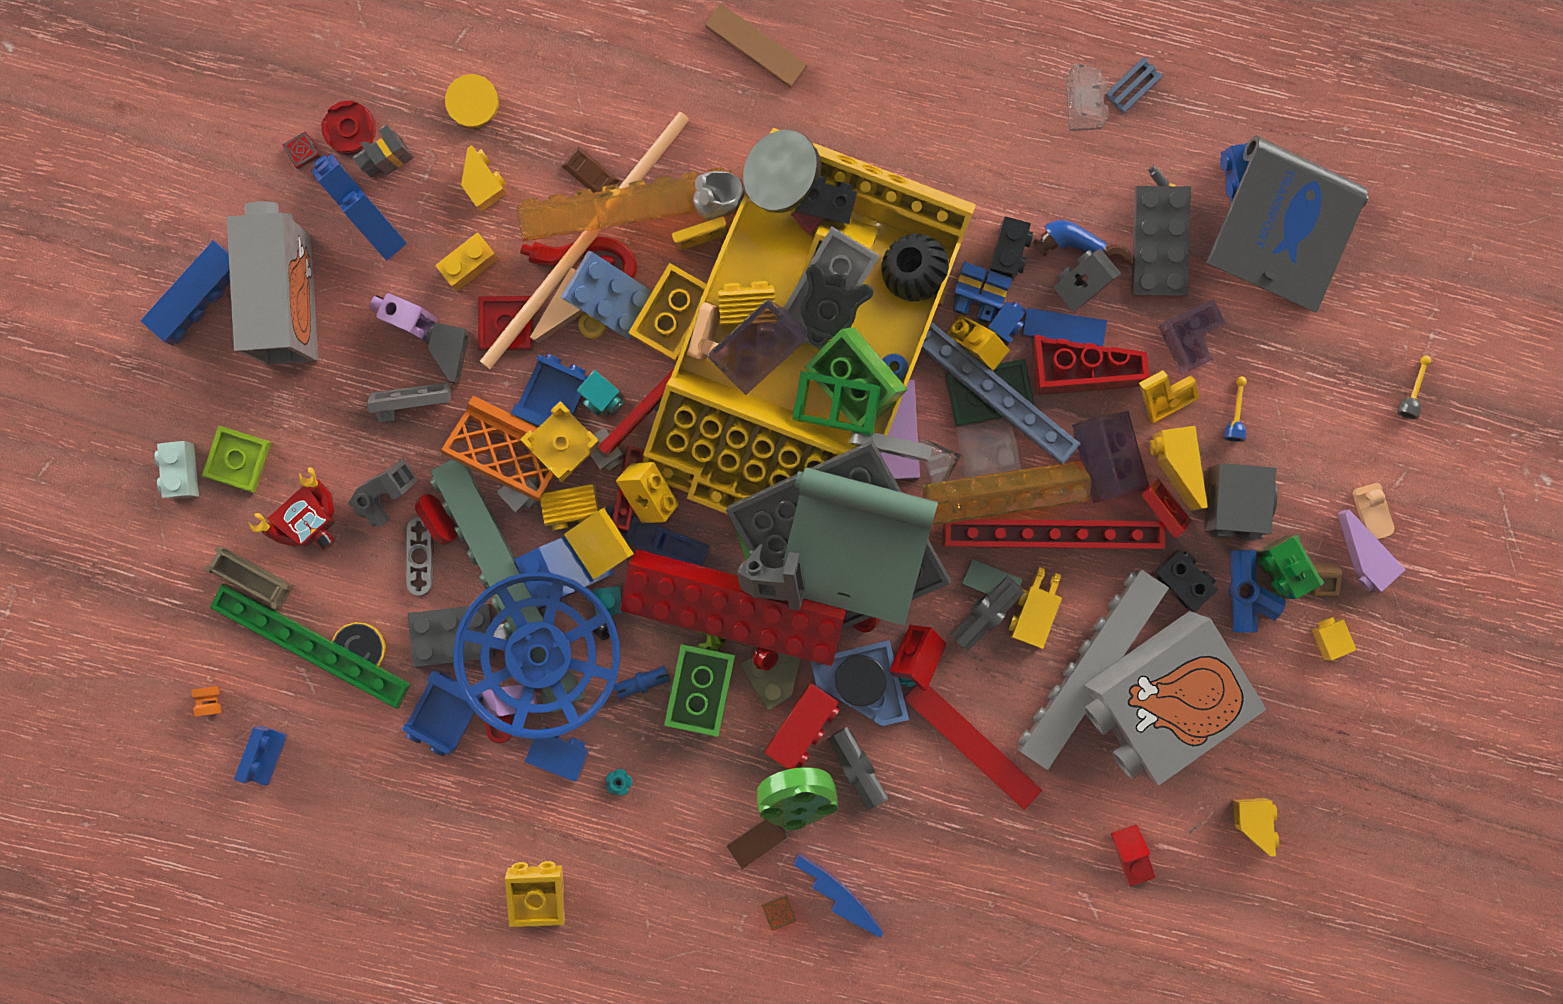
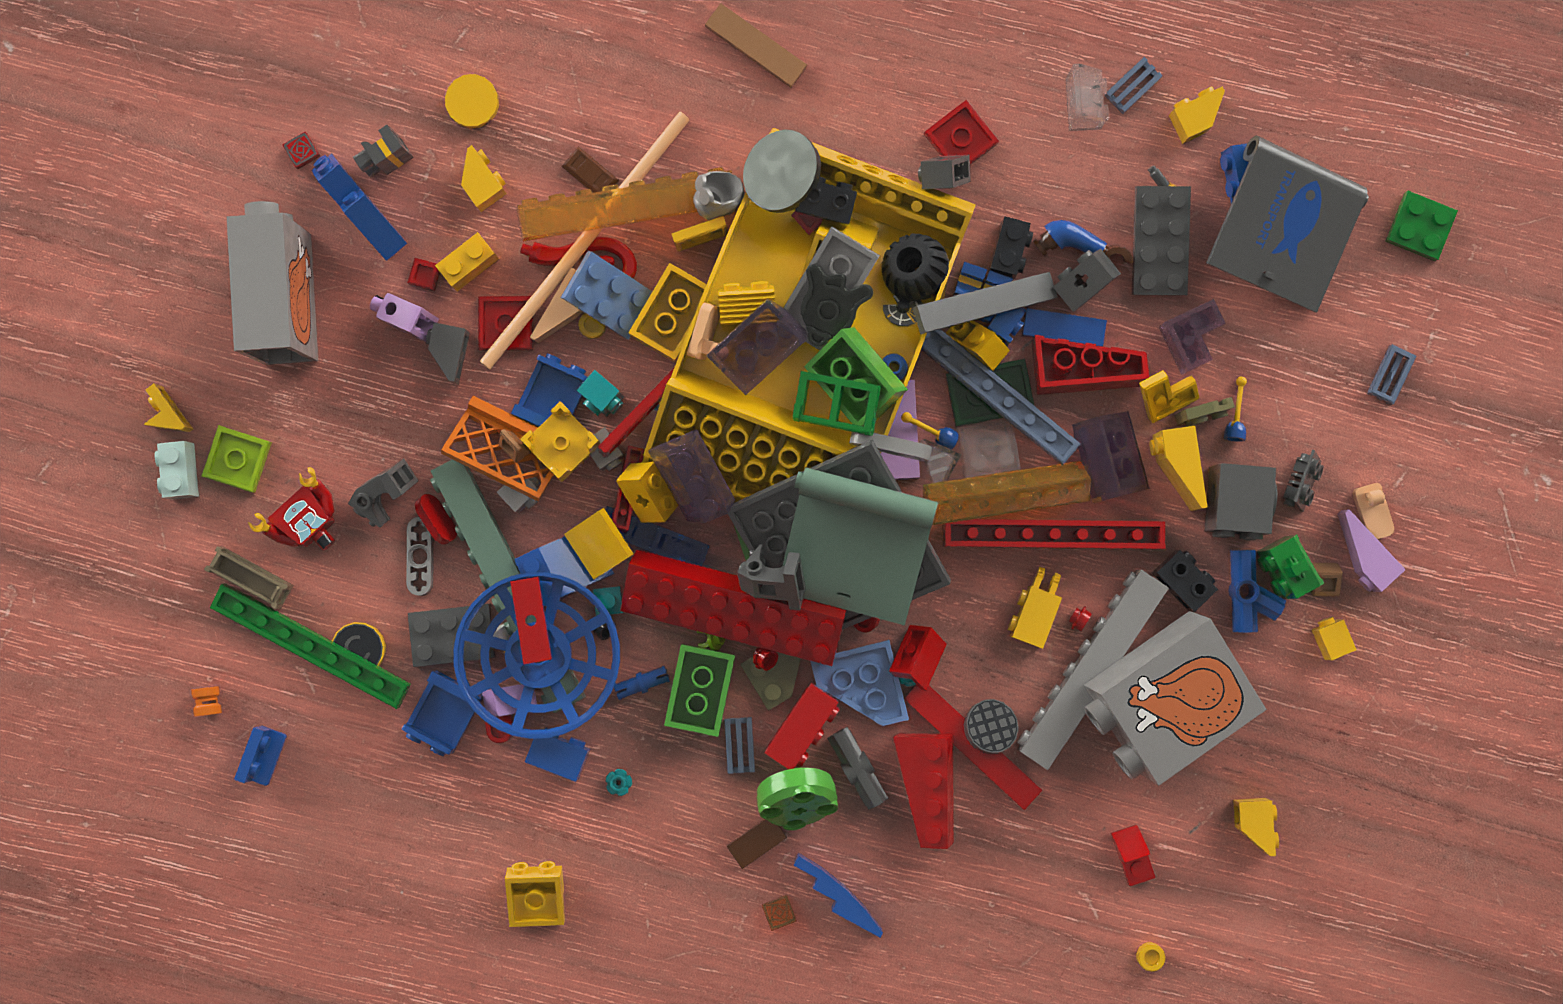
blue brick [140,240,230,346] -> none
red tile [321,100,376,155] -> none
light grey hinge [367,382,452,422] -> none
yellow brick [540,484,599,531] -> none
black head [835,655,887,707] -> none
dark grey piece [951,575,1025,651] -> none
sand green tile [962,559,1023,595] -> none
red tile [1141,478,1192,539] -> none
hinge [1397,356,1431,420] -> none
none -> yellow slope [144,383,193,432]
none -> red tile [407,258,440,292]
none -> medium nougat slope [499,429,531,463]
none -> red tile [510,577,552,664]
none -> slope [648,429,735,523]
none -> sand blue tile [724,717,755,774]
none -> piece [883,293,923,326]
none -> red wedge [893,733,954,849]
none -> hinge [901,412,959,451]
none -> tile [912,272,1058,334]
none -> dark grey brick [918,155,971,189]
none -> red tile [924,100,999,165]
none -> tile [964,699,1019,754]
none -> red plate [1069,606,1092,632]
none -> yellow tile [1136,942,1165,972]
none -> yellow slope [1169,86,1225,144]
none -> olive plate [1174,397,1235,427]
none -> dark grey hinge [1283,450,1324,512]
none -> sand blue tile [1367,344,1416,405]
none -> green plate [1385,190,1458,261]

